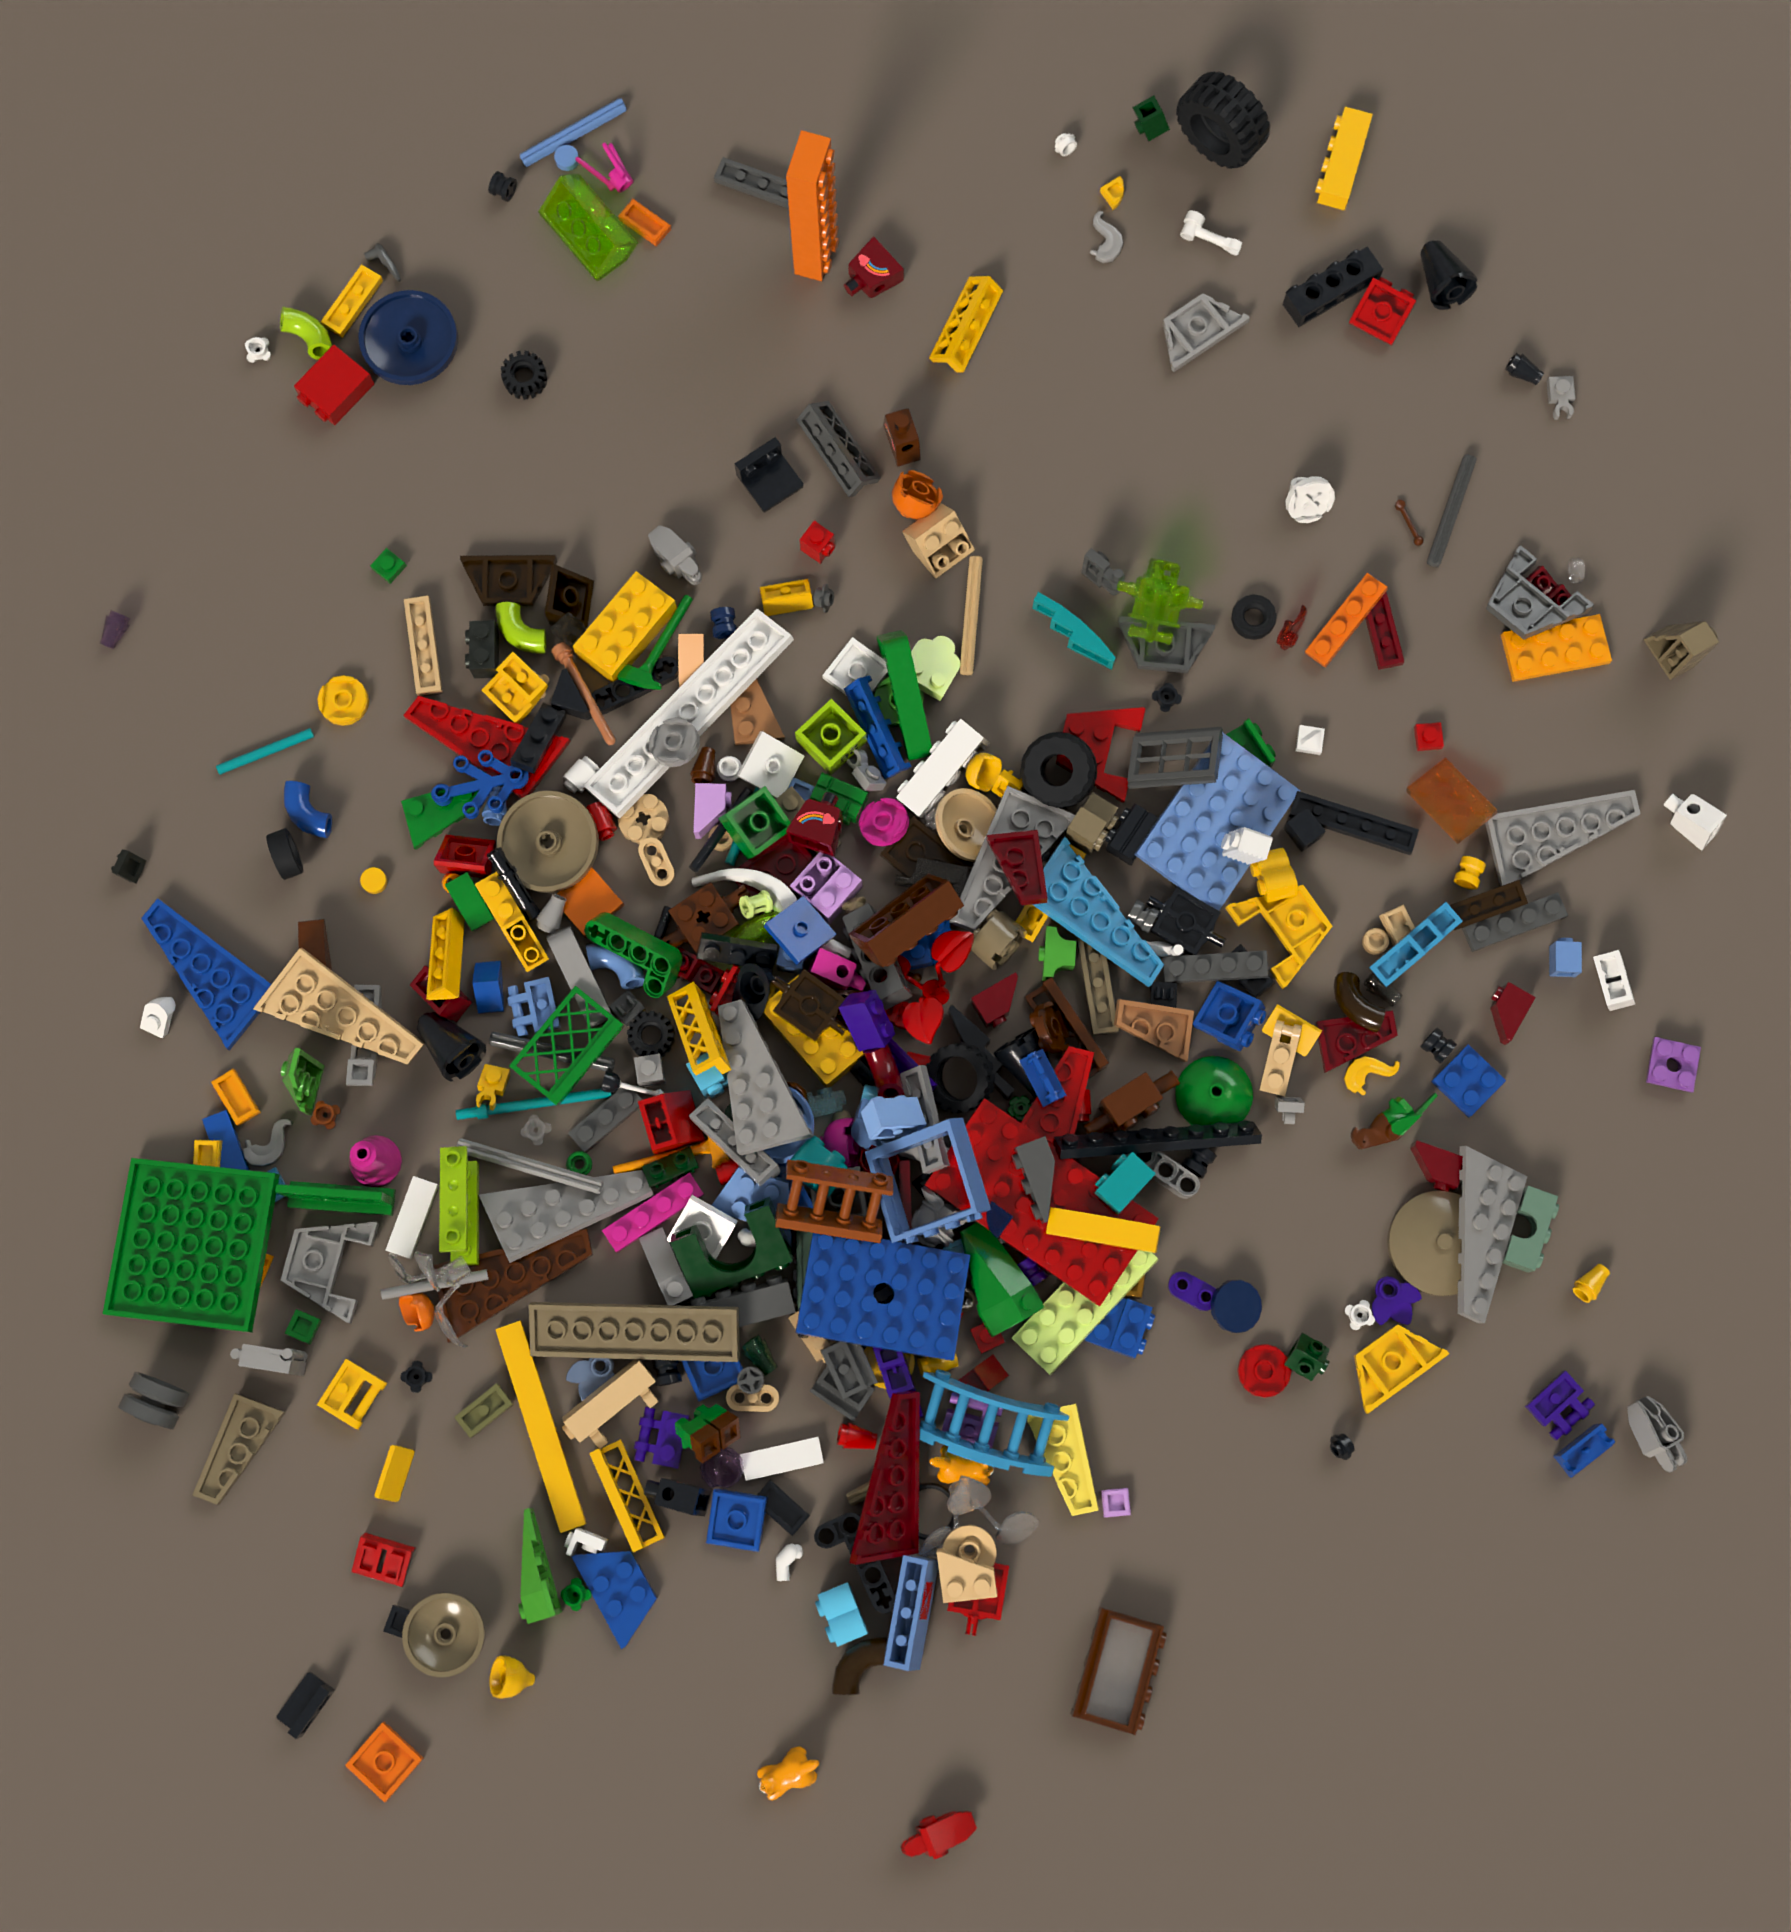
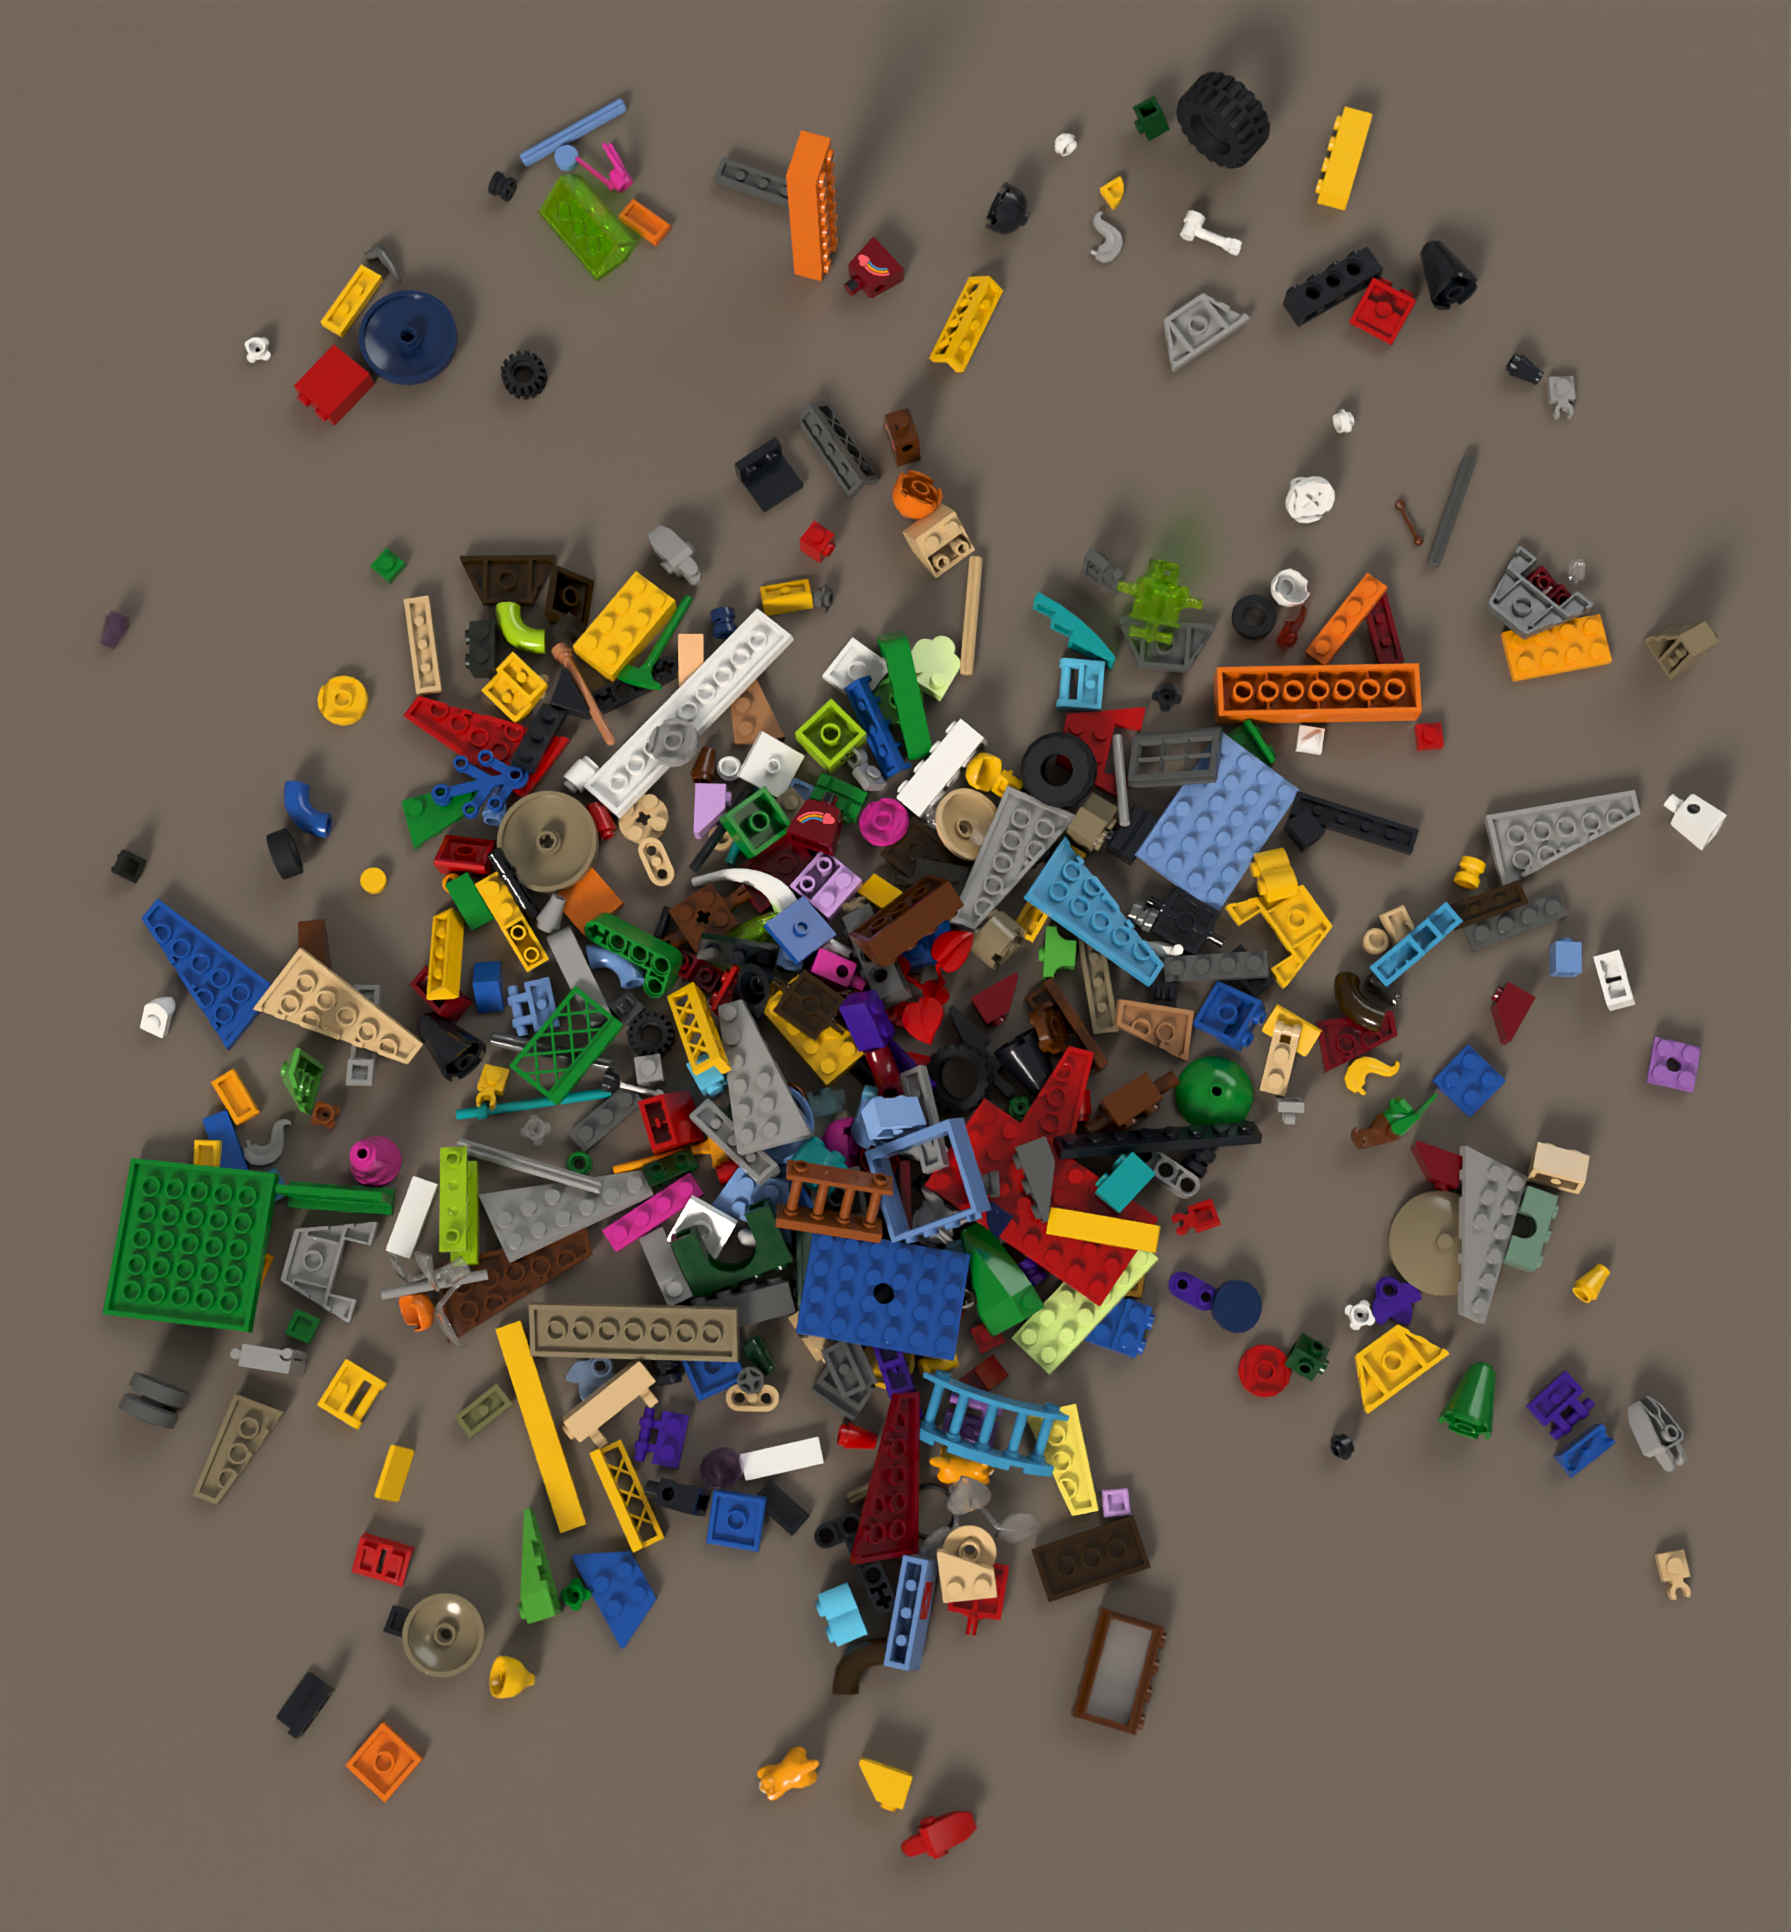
teal bar [216,728,314,775] -> none
lime cylinder [280,307,332,360] -> none
black plate [400,1361,433,1393] -> none
white bracket [564,1528,609,1556] -> none
reddish brown hips [675,1404,741,1464] -> none
yellowish green bush [739,890,773,919] -> none
white arm [776,1543,803,1581] -> none
dark red wing [986,830,1048,906] -> none
blue hinge [1019,1049,1067,1107] -> none
white brick [1221,827,1273,865] -> none
clear orange plate [1406,758,1497,844] -> none
black wheel [1420,1028,1457,1063] -> none
none -> yellow tile [857,873,903,910]
none -> yellow slope [859,1756,913,1812]
none -> dark grey wheel [980,1170,1000,1197]
none -> black cylinder [985,182,1030,234]
none -> dark brown plate [1031,1515,1151,1602]
none -> medium azure plate [1056,658,1105,711]
none -> light grey bar [1112,734,1130,826]
none -> red plate [1171,1198,1221,1235]
none -> orange brick [1213,663,1422,725]
none -> white hair [1271,568,1310,607]
none -> white plate [1333,409,1354,433]
none -> green cone [1438,1361,1496,1440]
none -> tan brick [1527,1142,1590,1194]
none -> tan plate [1655,1549,1691,1600]

